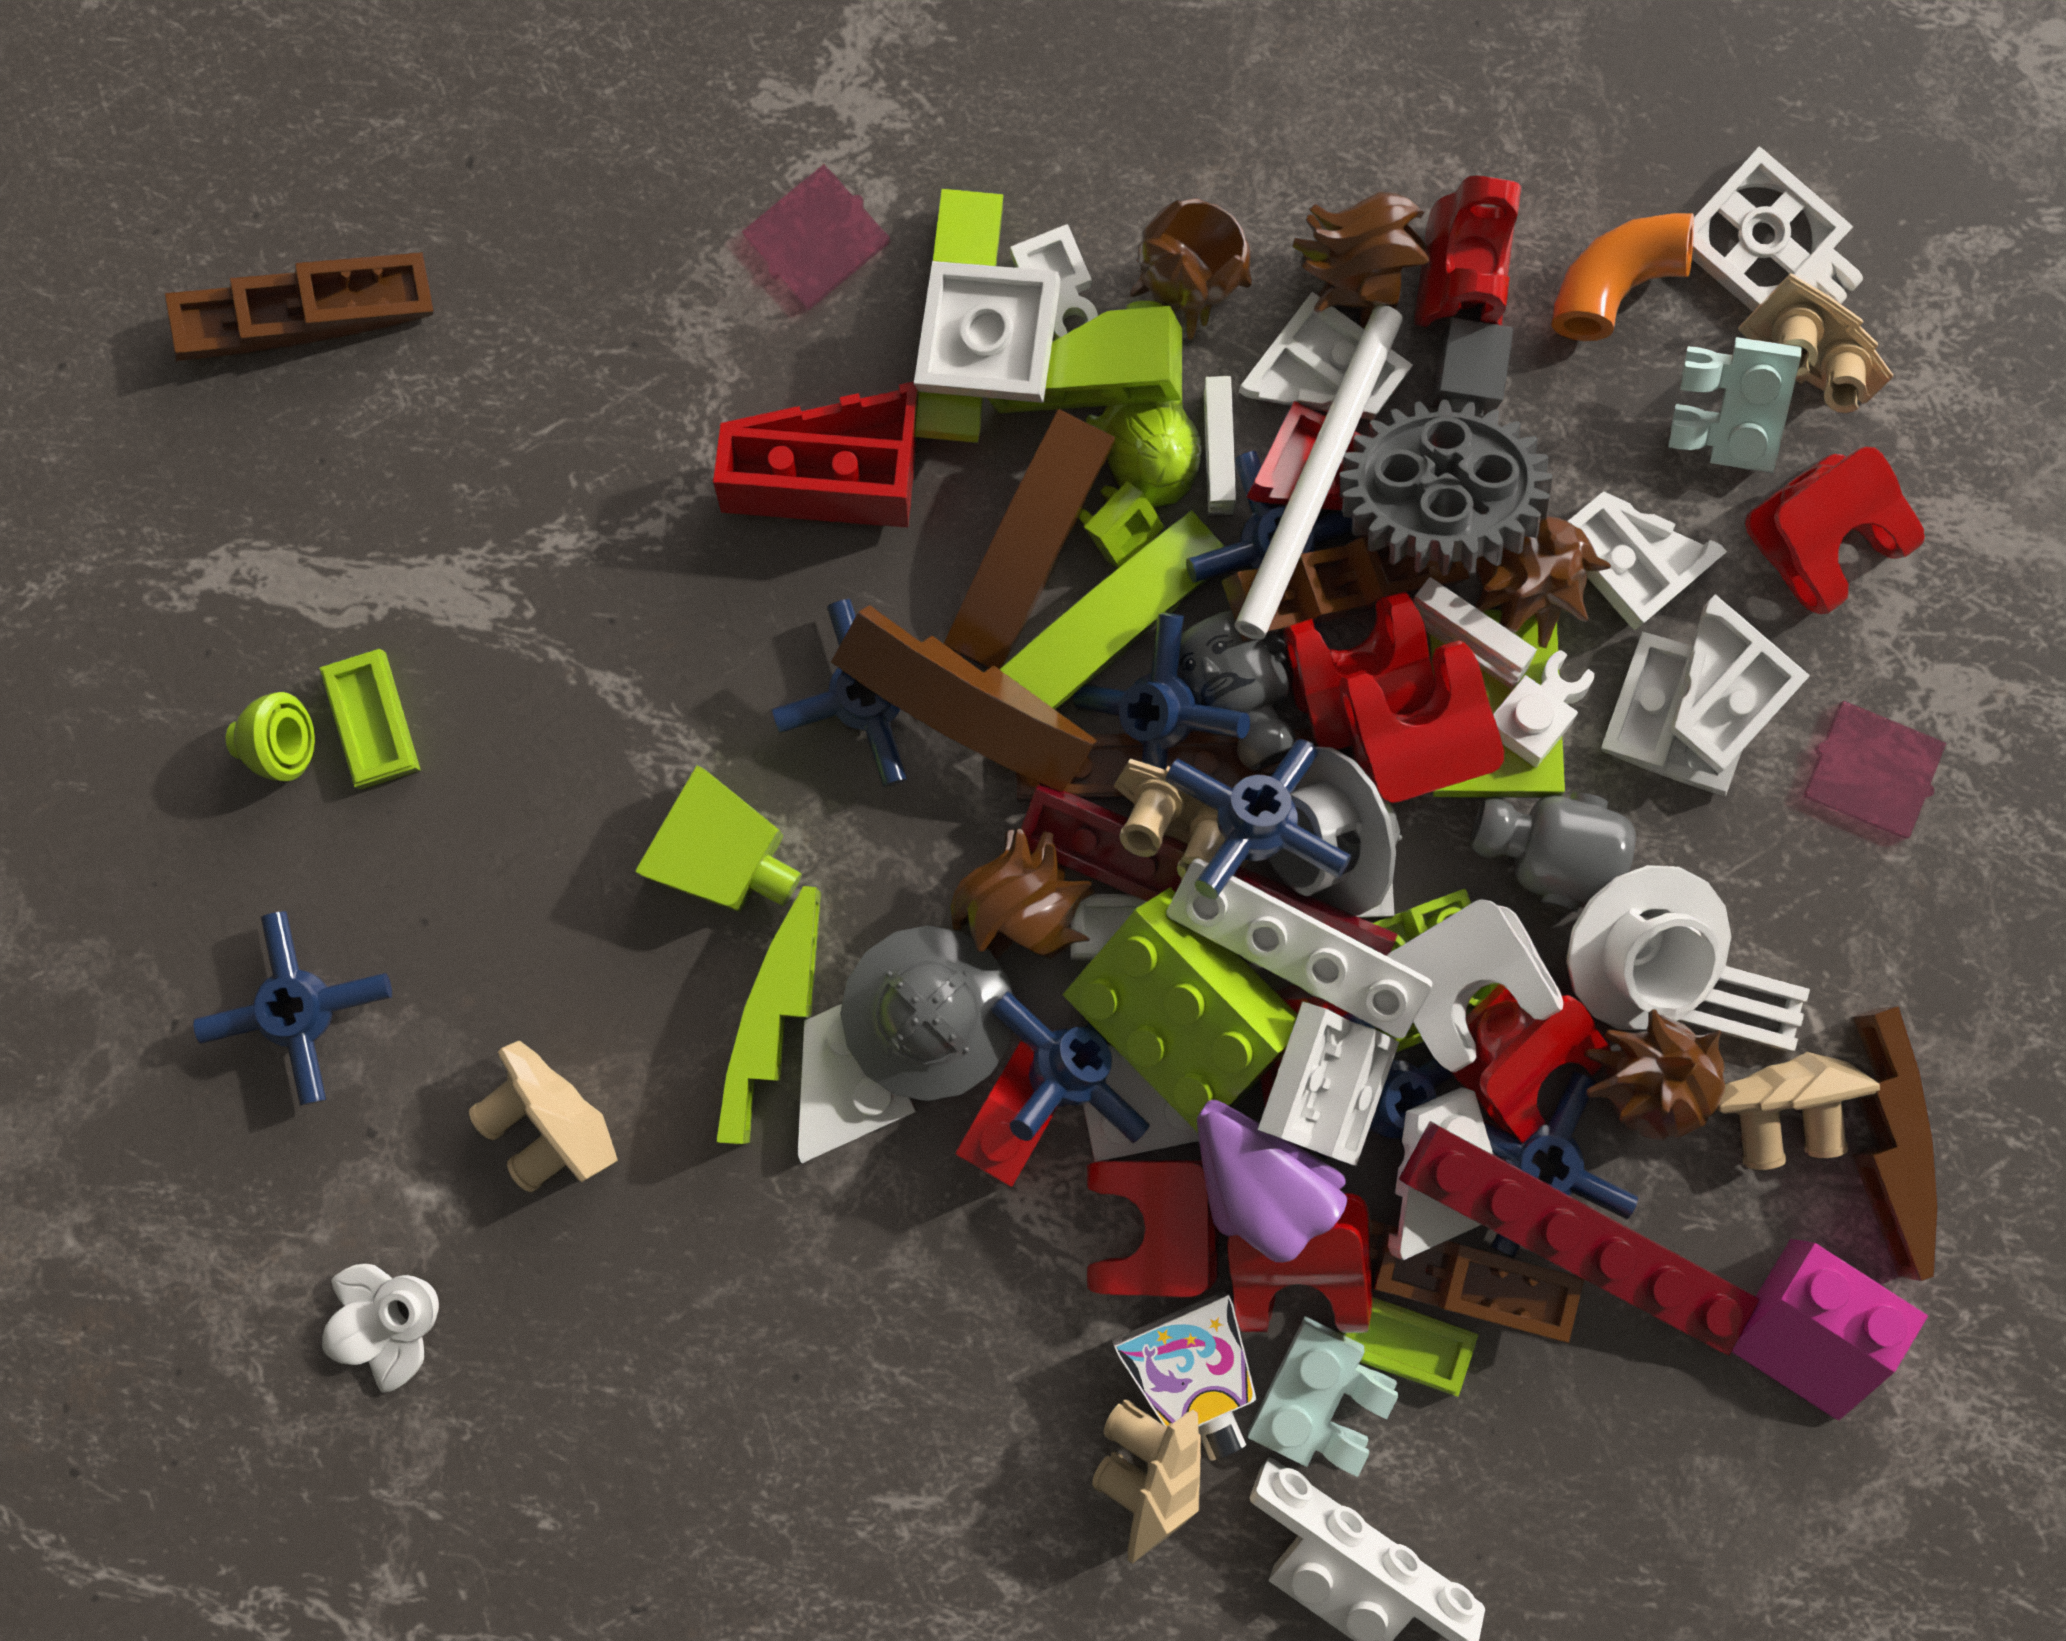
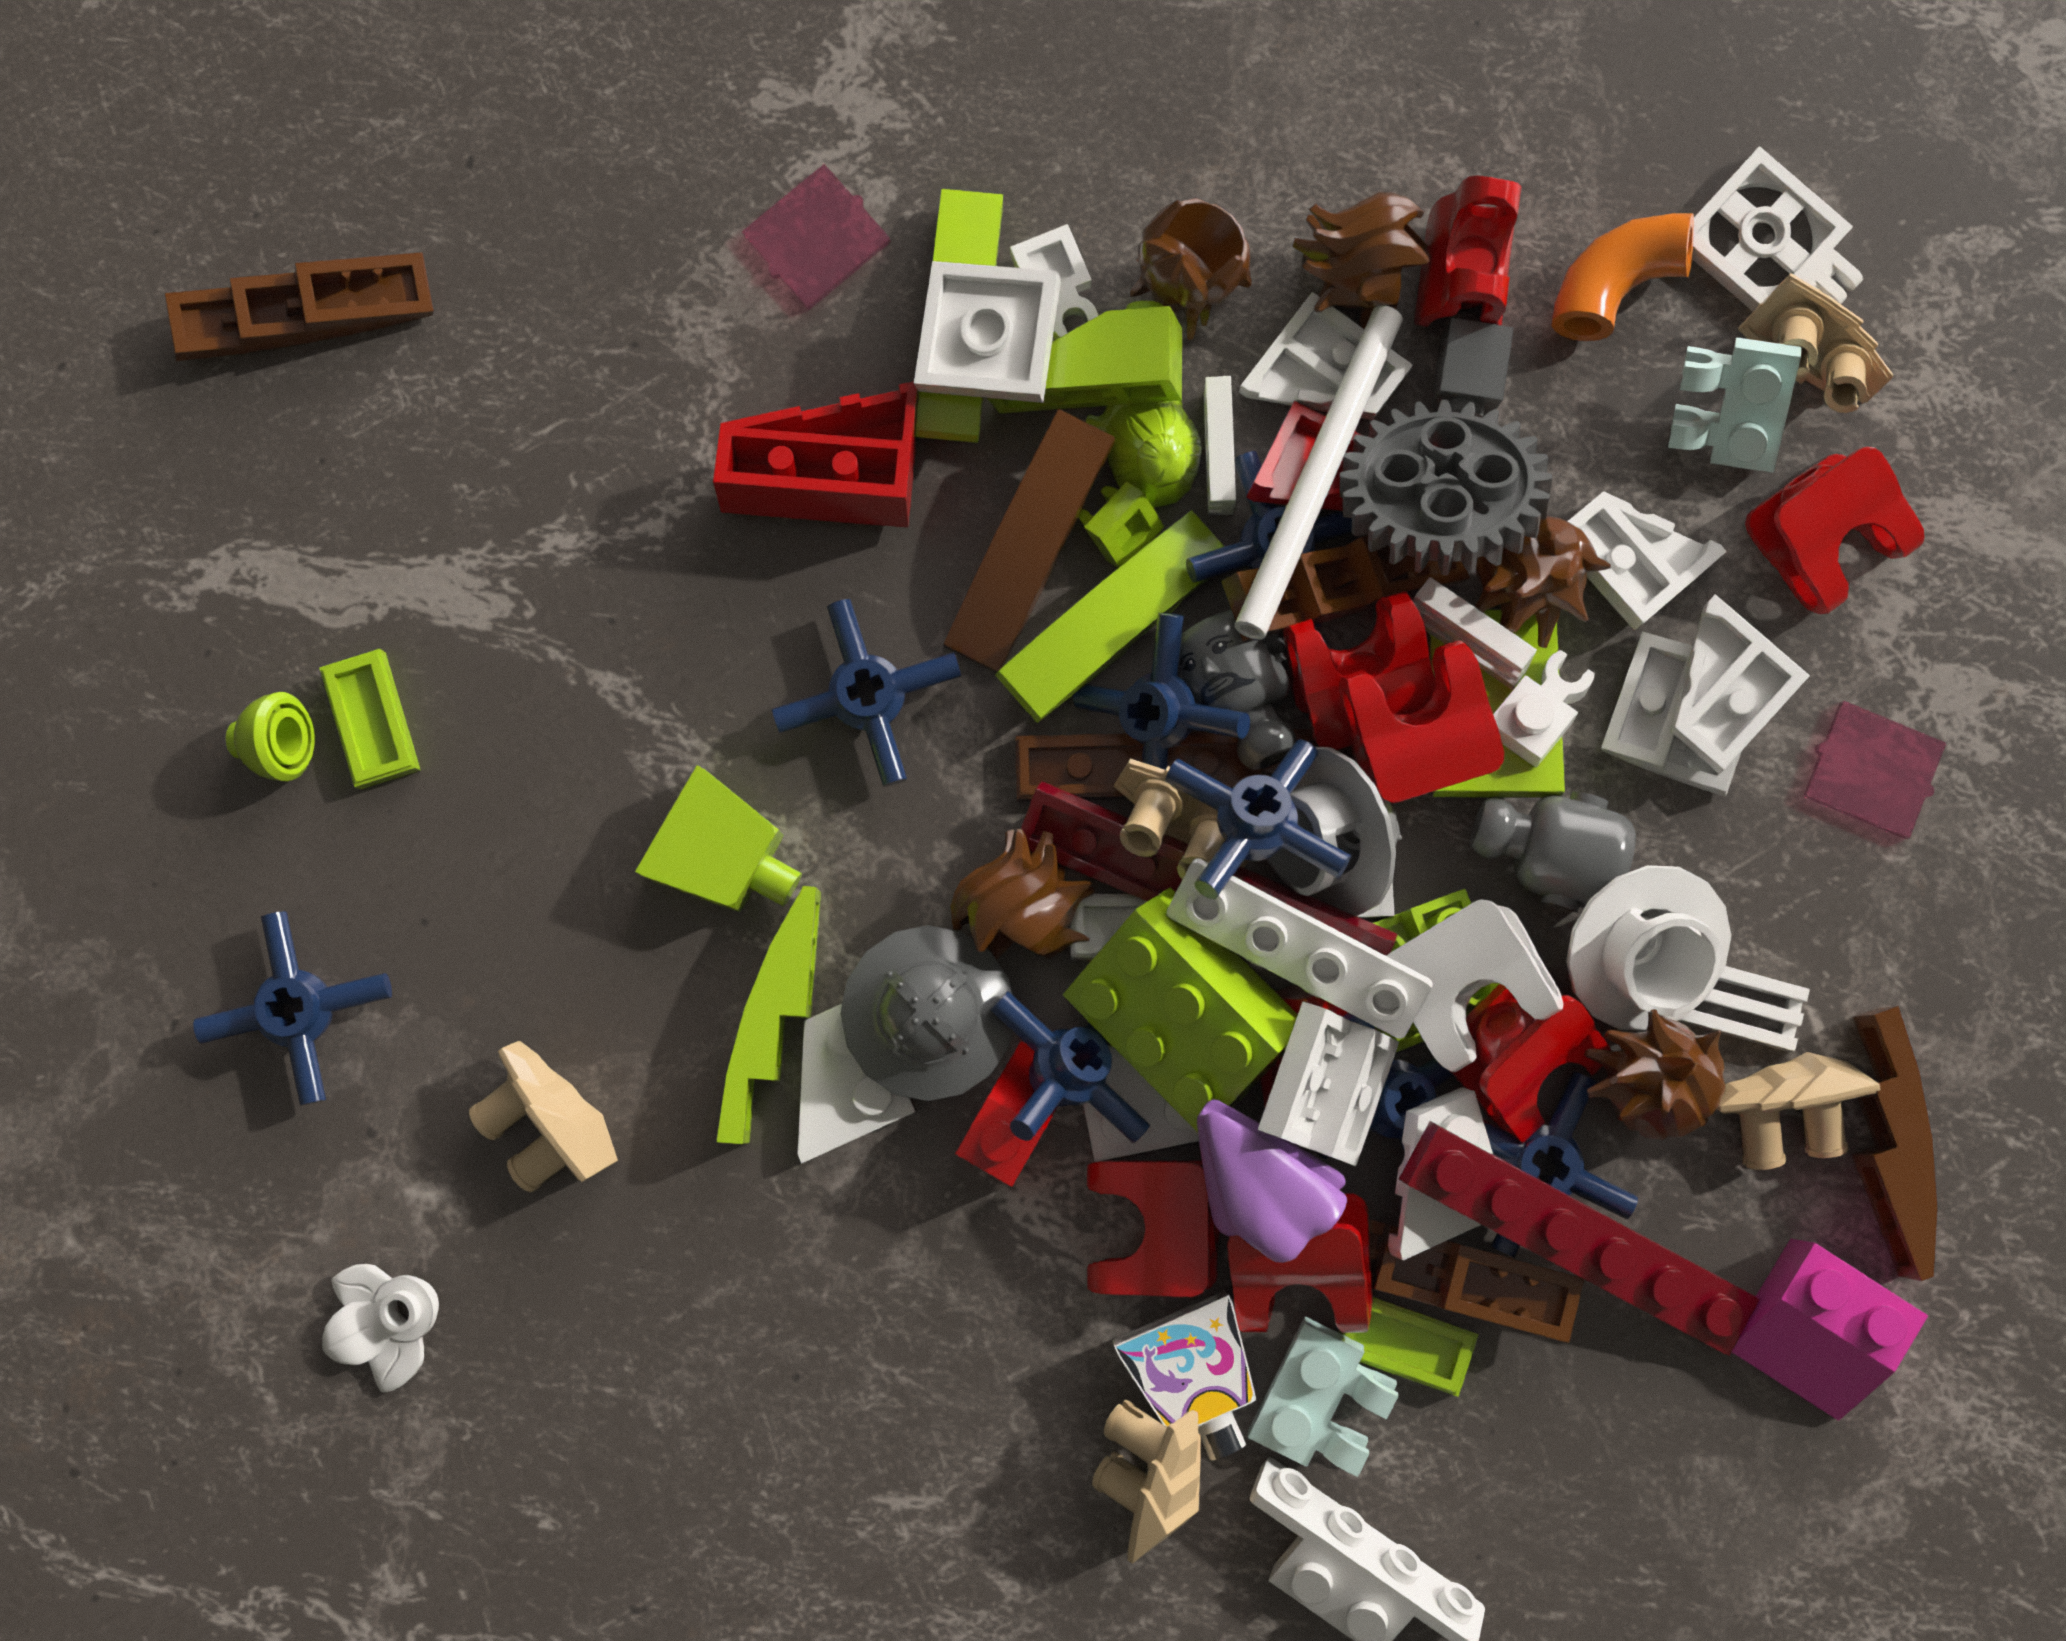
reddish brown slope [831,605,1097,792] -> none

